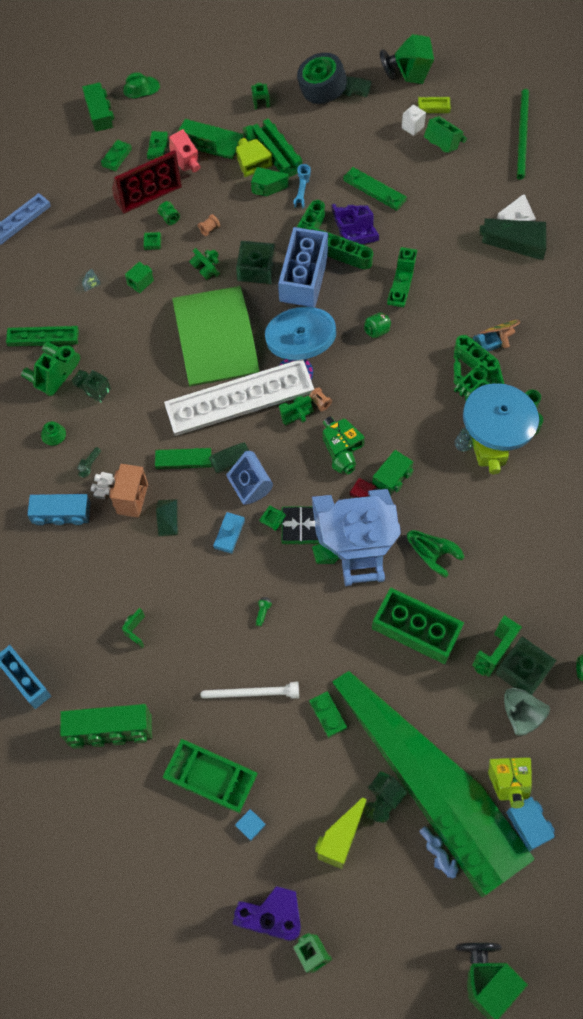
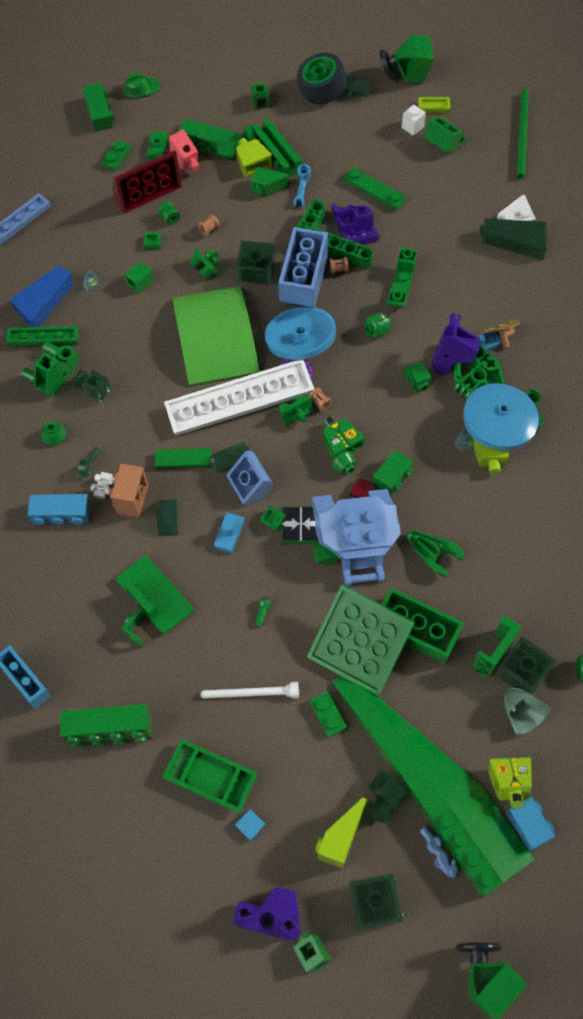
none -> blue slope [9,265,74,327]
none -> green bracket [116,555,194,635]
none -> green plate [307,584,416,696]
none -> nougat bush [329,257,348,275]
none -> clear green brick [349,873,404,932]
none -> green window [402,361,432,392]
none -> dark purple piece [431,313,480,374]

